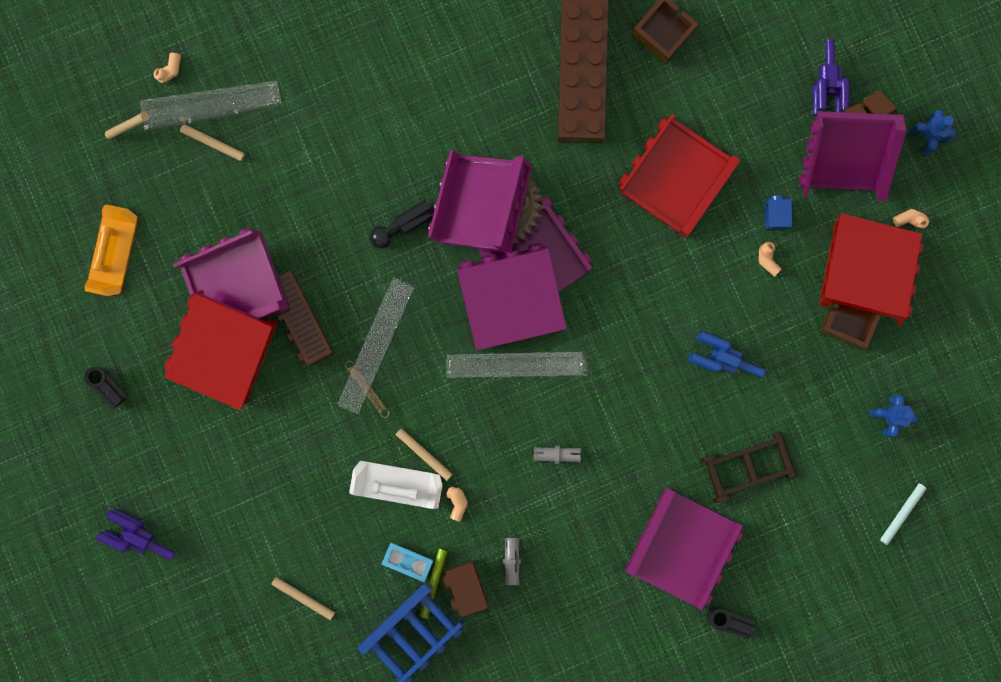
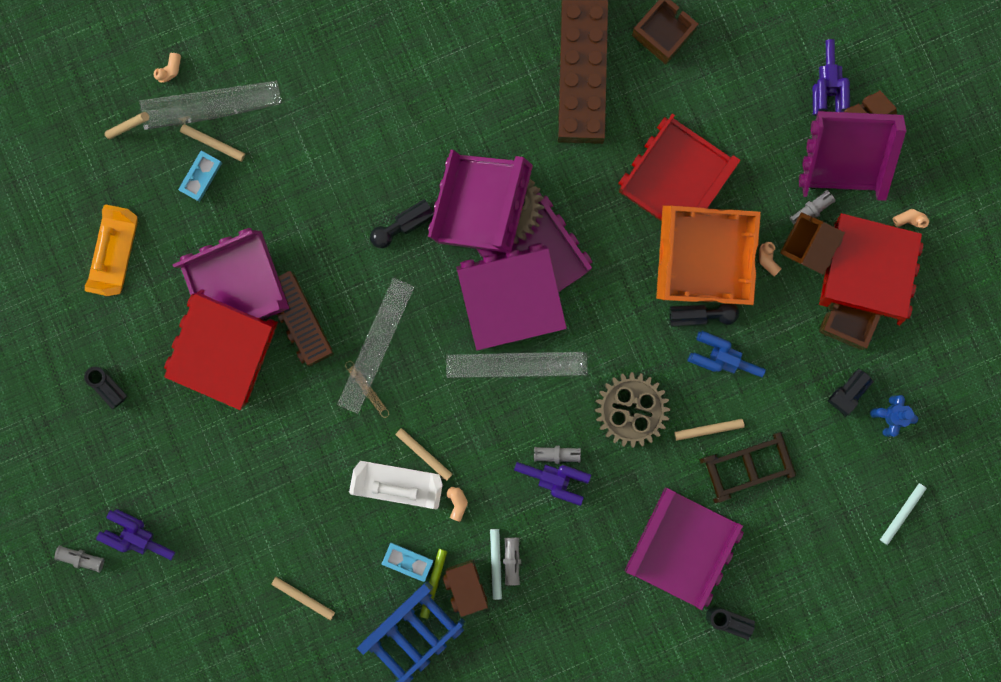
blue brick [765,196,792,230] -> none
blue plant [908,110,957,156] -> none
none -> light grey pin [54,545,104,573]
none -> medium azure piece [178,151,222,202]
none -> light aqua bar [490,529,502,600]
none -> dark purple plant [514,462,591,506]
none -> dark tan gear [594,372,670,448]
none -> orange tile [656,206,761,305]
none -> black piece [669,303,739,327]
none -> tan bar [674,419,744,441]
none -> reddish brown piece [780,212,845,274]
none -> light grey pin [790,190,836,225]
none -> black piece [828,369,874,417]

